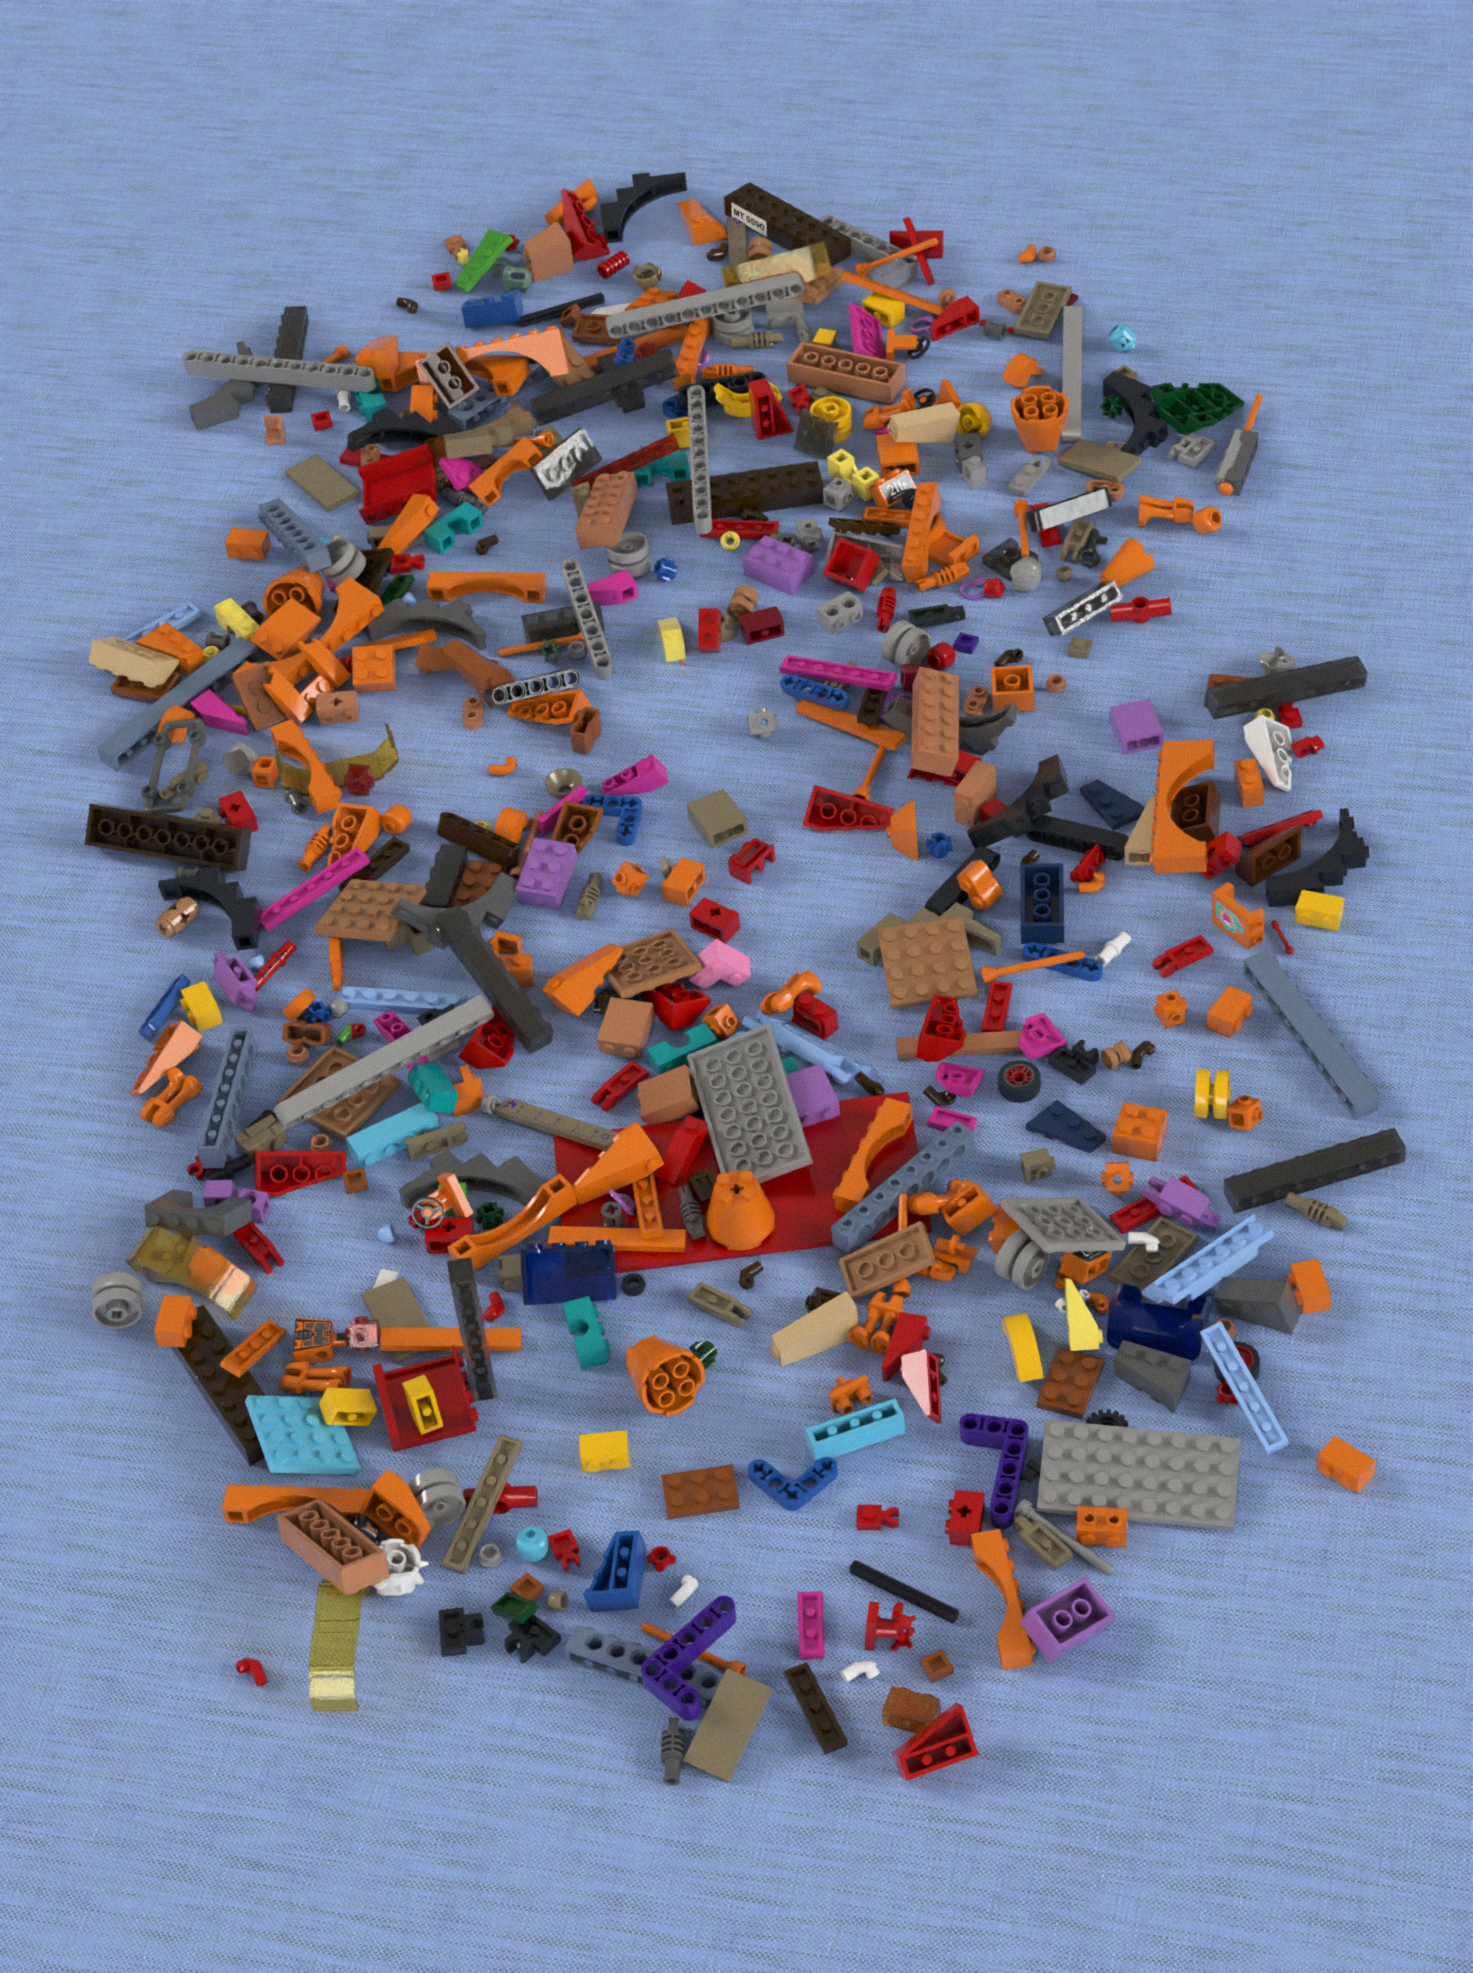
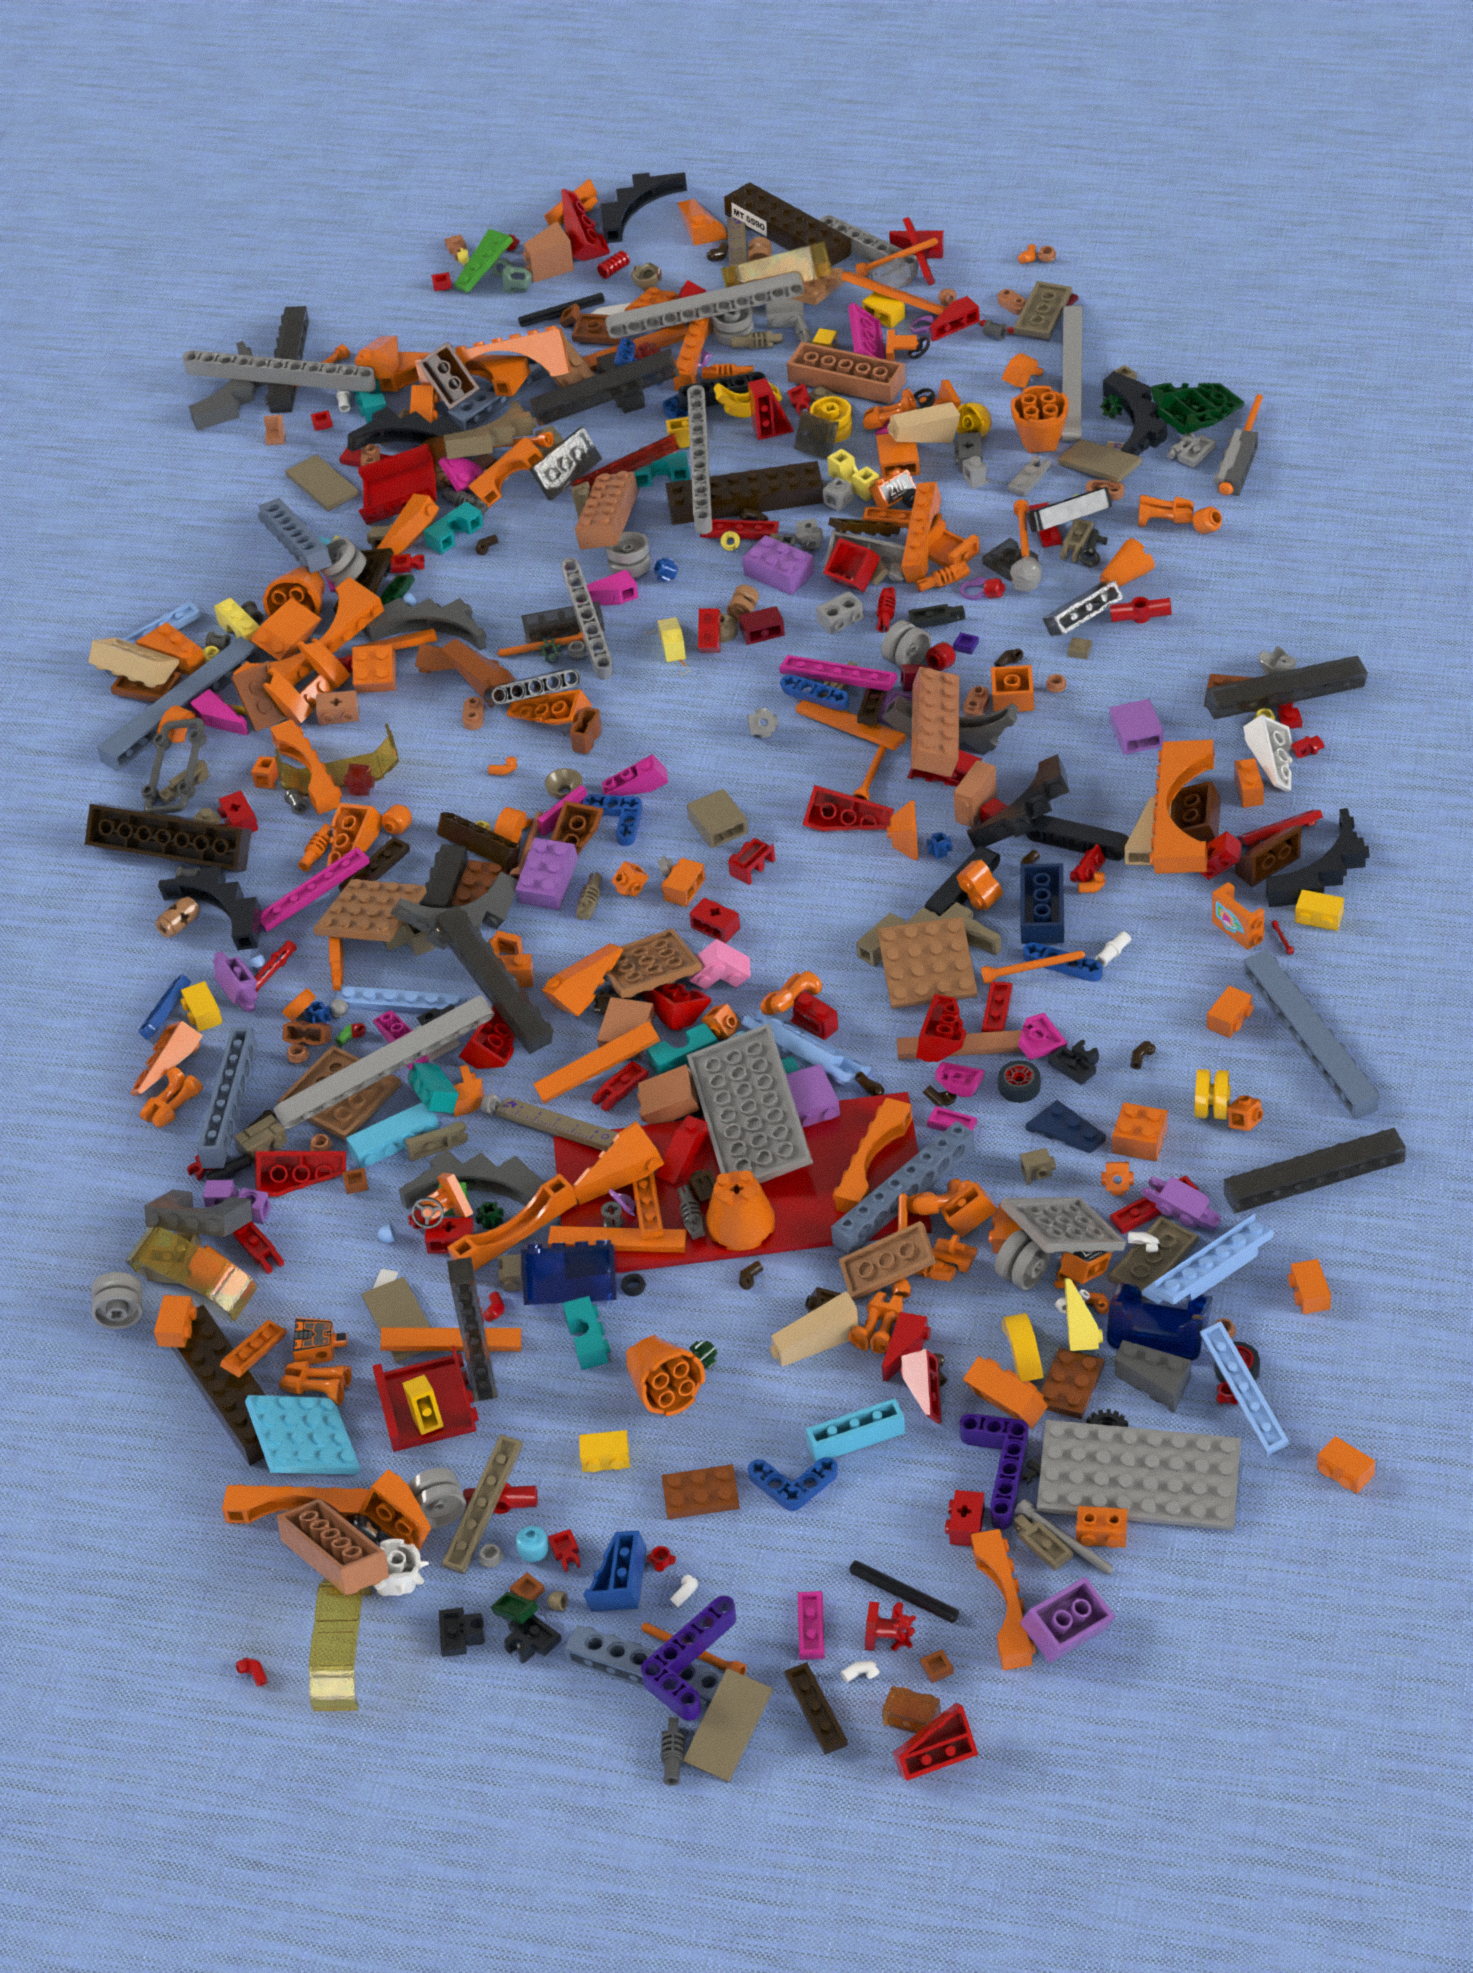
light grey hair [222,742,258,776] -> none
orange brick [225,528,271,560] -> none
yellow brick [319,1388,377,1426] -> none
clear red brick [345,1316,381,1351] -> none
dark brown arm [396,297,418,314] -> none
orange arch [426,572,548,603] -> none
blue wedge [461,289,524,328] -> none
dark tan hinge [687,1282,753,1329] -> none
orange hips [828,1374,873,1416] -> none
red plate [856,1505,899,1530] -> none
dark tan hinge [1056,566,1072,582] -> none
dark blue wing [1080,780,1145,830] -> none
medium nougat wheel [1101,1041,1132,1070] -> none
medium azure head [1109,324,1136,352] -> none
red hinge [1151,935,1213,978] -> none
orange brick [1154,990,1188,1029] -> none
dark grey wedge [1214,1277,1301,1334] -> none
dark tan hinge [1285,1192,1347,1230] -> none
none -> orange tile [533,1021,660,1104]
none -> orange brick [963,1356,1048,1429]

